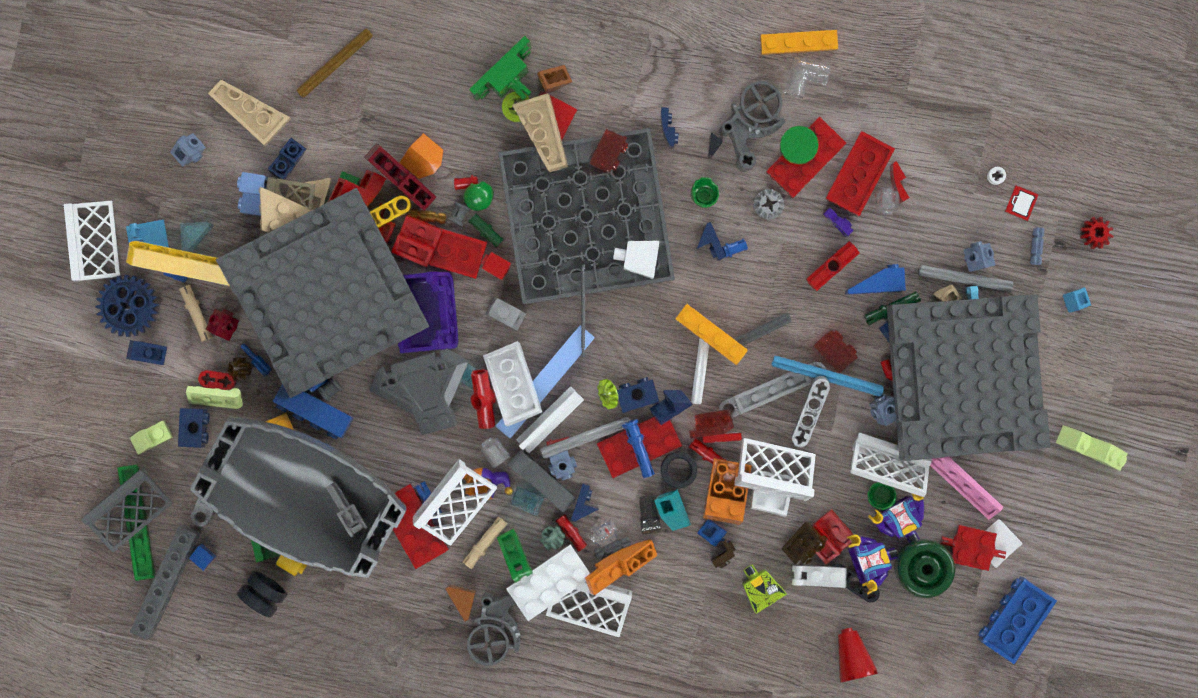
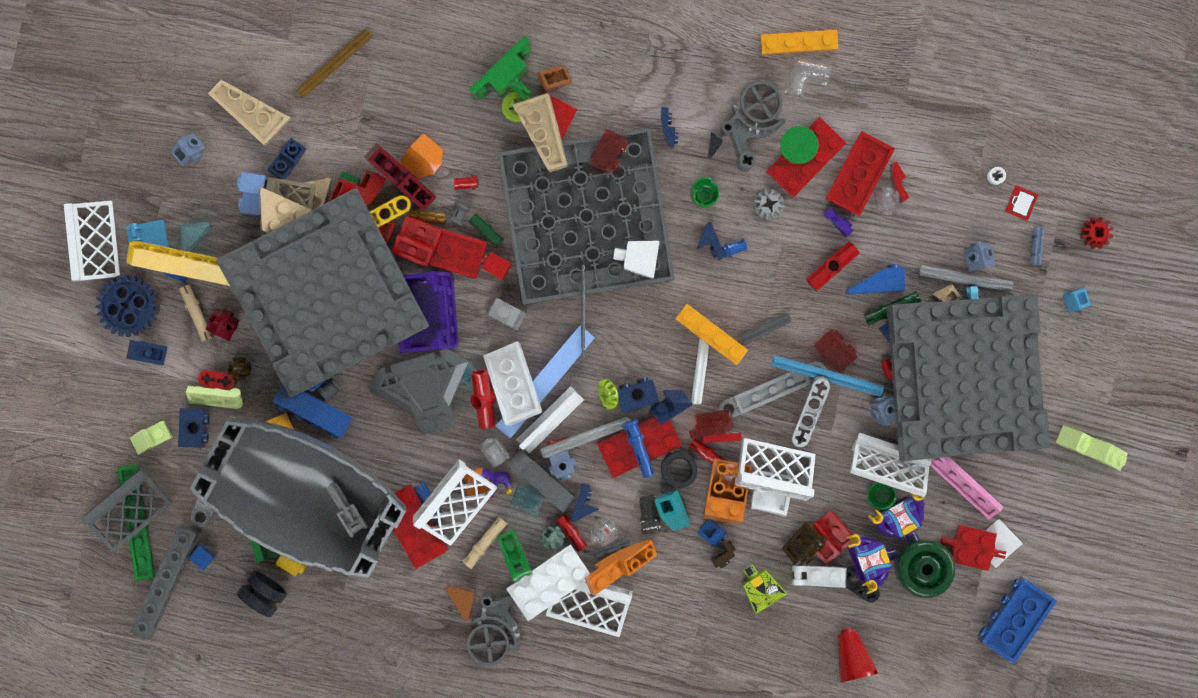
blue axle [241,343,272,377] -> none
green hair [463,181,494,211] -> none

